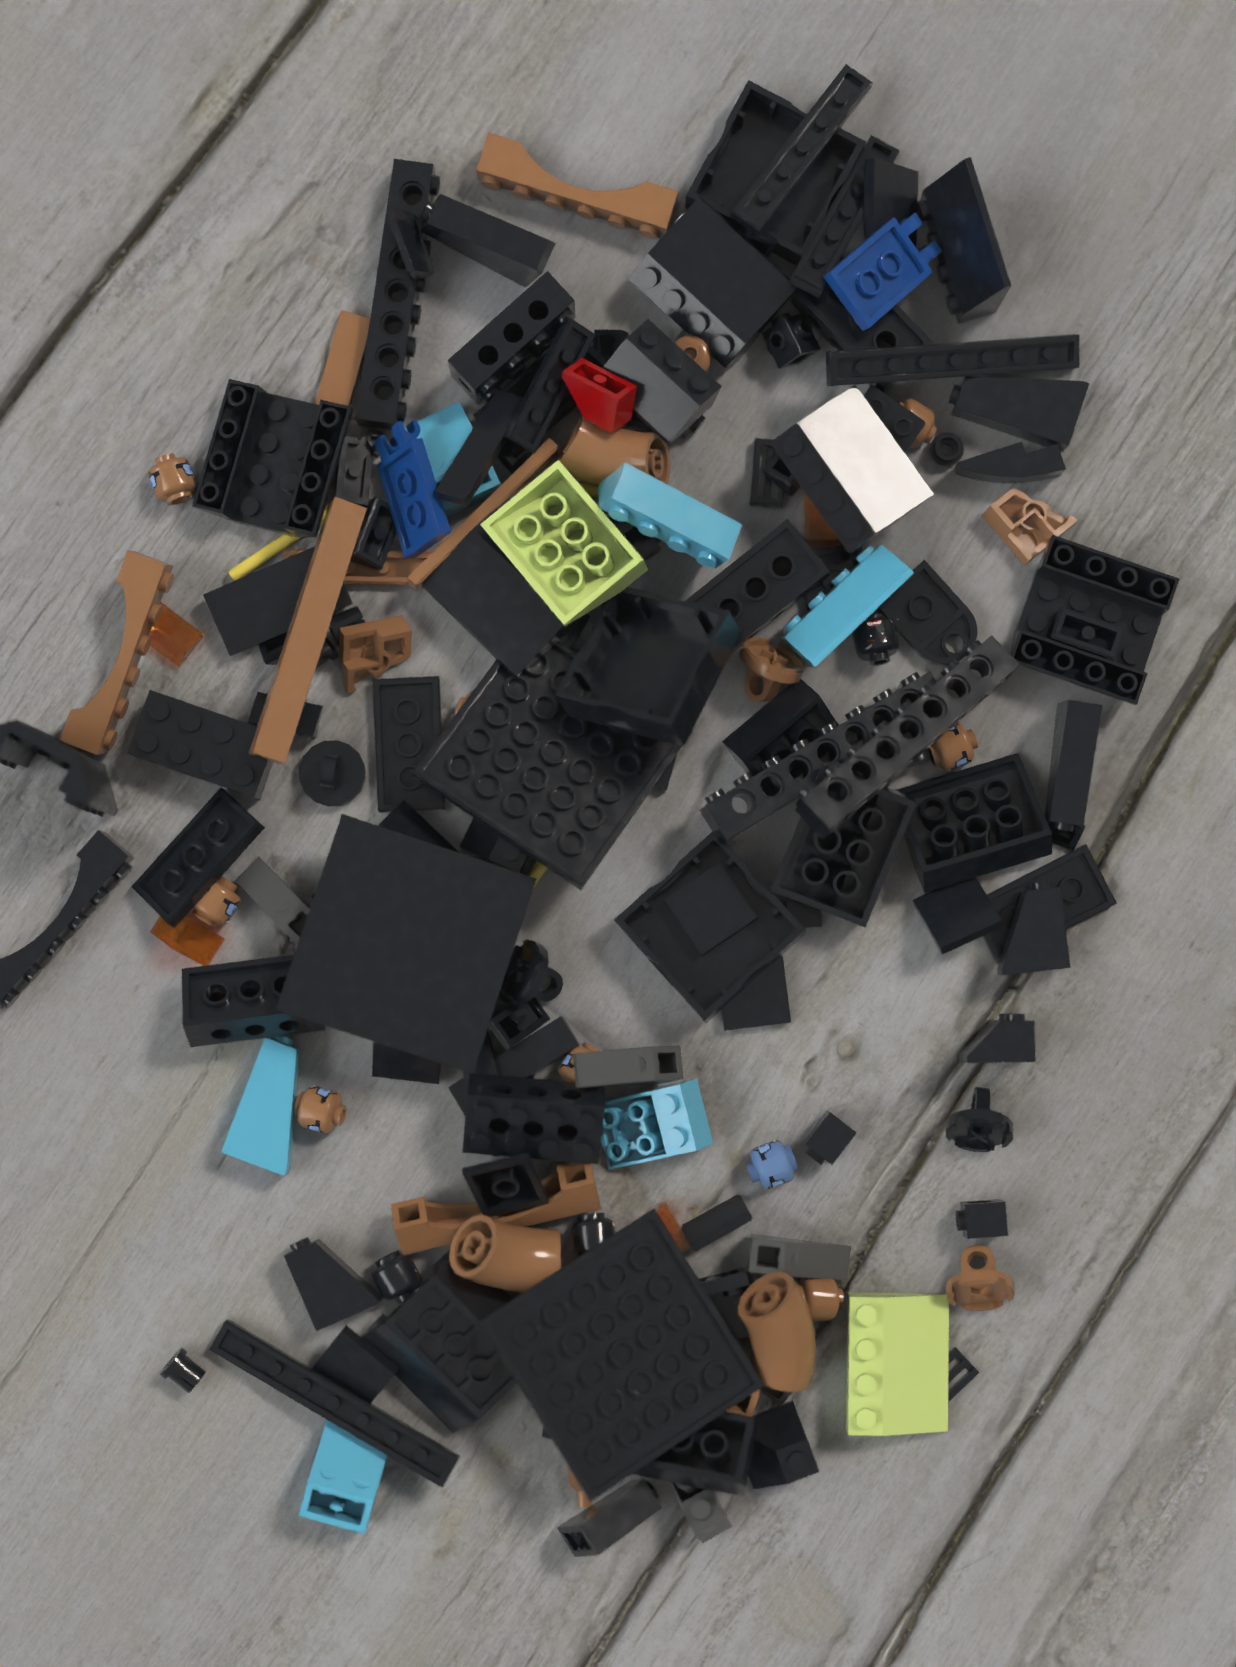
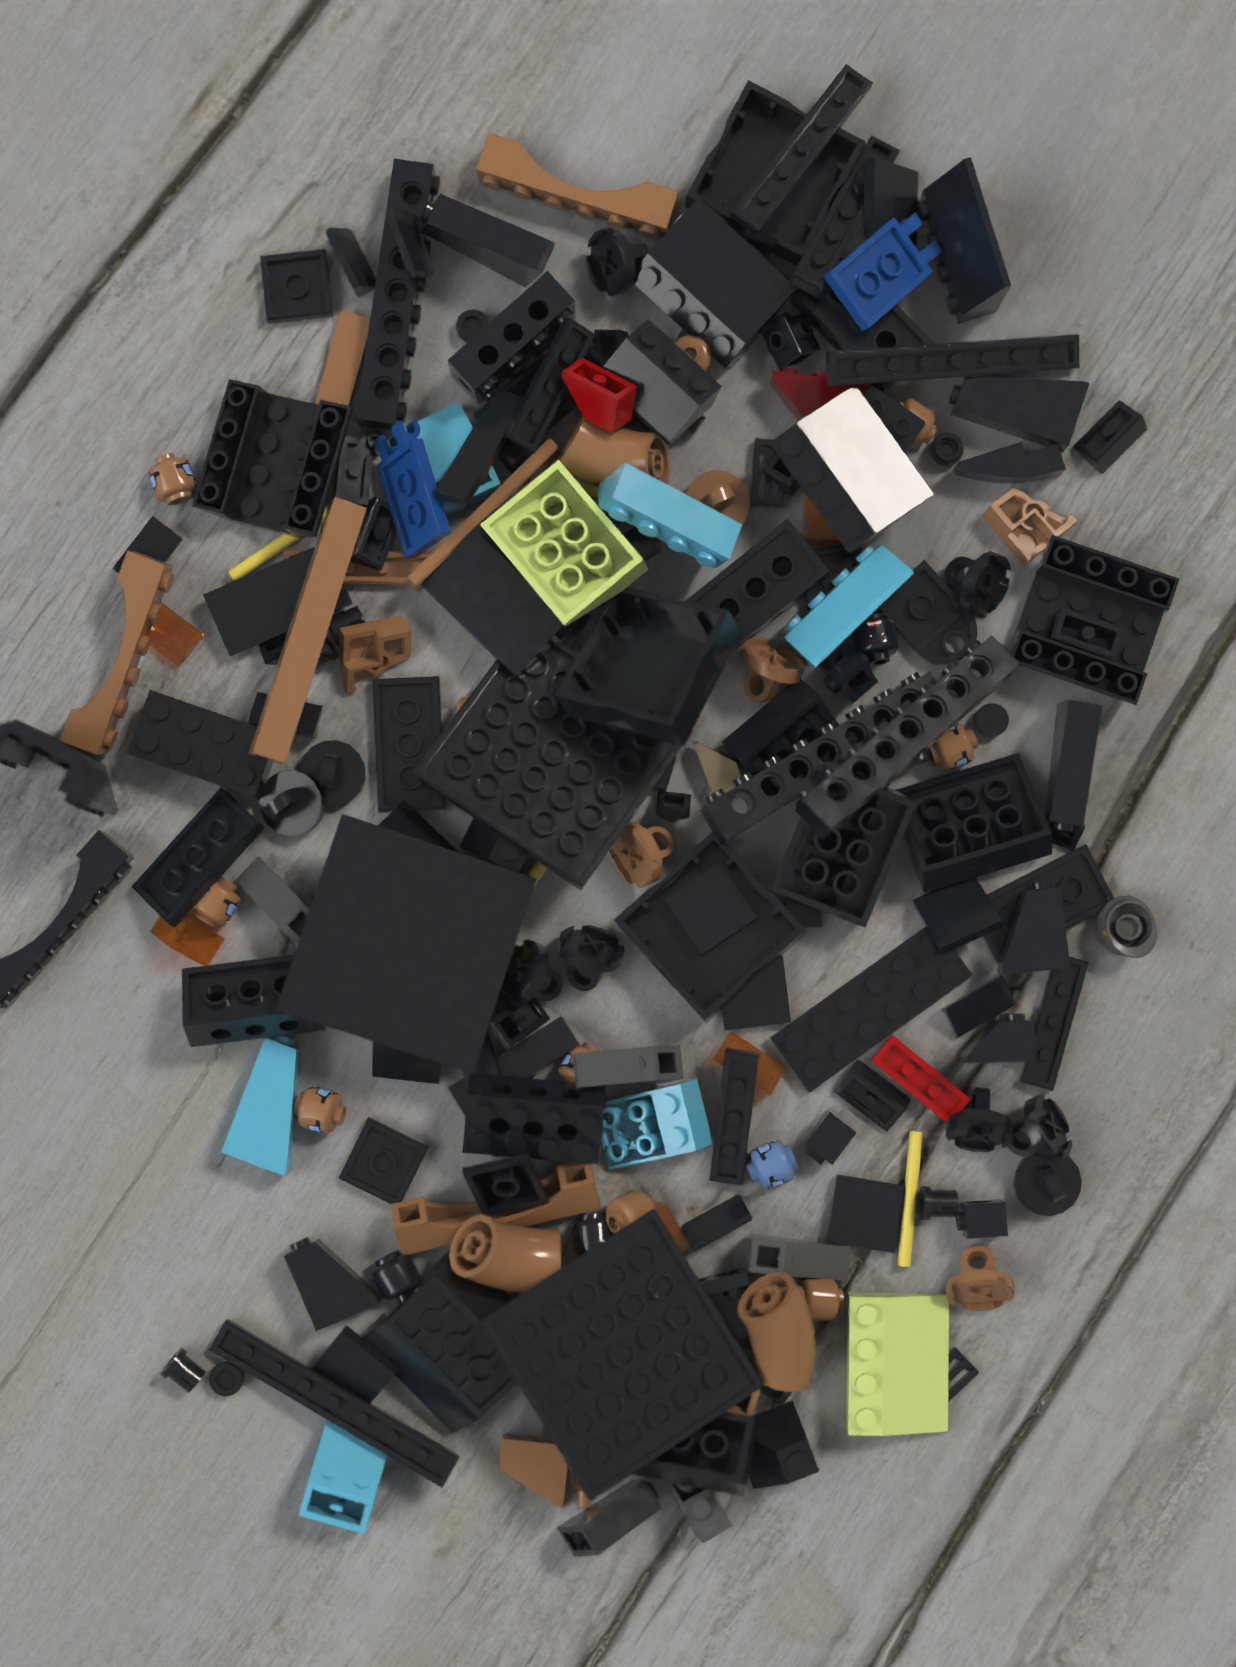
none -> black slope [113,516,183,574]
none -> black tile [209,1360,245,1396]
none -> black tile [259,769,325,836]
none -> black tile [260,249,334,324]
none -> black slope [325,228,376,297]
none -> black tile [339,1117,429,1204]
none -> black tile [456,310,489,343]
none -> medium nougat slope [499,1434,568,1507]
none -> black tile [557,925,625,991]
none -> black tile [586,227,649,296]
none -> medium nougat head [606,1190,657,1233]
none -> medium nougat tile [609,821,674,888]
none -> black slope [656,791,691,823]
none -> medium nougat tile [686,470,750,526]
none -> dark tan slope [692,741,741,799]
none -> black tile [709,1048,760,1185]
none -> clear orange slope [712,1031,787,1096]
none -> dark red slope [770,368,872,421]
none -> black plate [770,926,973,1093]
none -> black brick [819,643,878,703]
none -> black tile [826,1174,904,1253]
none -> black slope [833,1060,910,1132]
none -> red plate [870,1034,971,1122]
none -> light yellow bar [897,1130,923,1267]
none -> black bush [918,1186,958,1220]
none -> black slope [941,975,1016,1037]
none -> black tile [945,551,1011,618]
none -> black tile [974,703,1009,737]
none -> black tile [1007,1094,1072,1162]
none -> black tile [1013,1152,1082,1216]
none -> black tile [1019,956,1089,1091]
none -> black slope [1073,400,1147,474]
none -> dark grey piece [1097,895,1157,958]

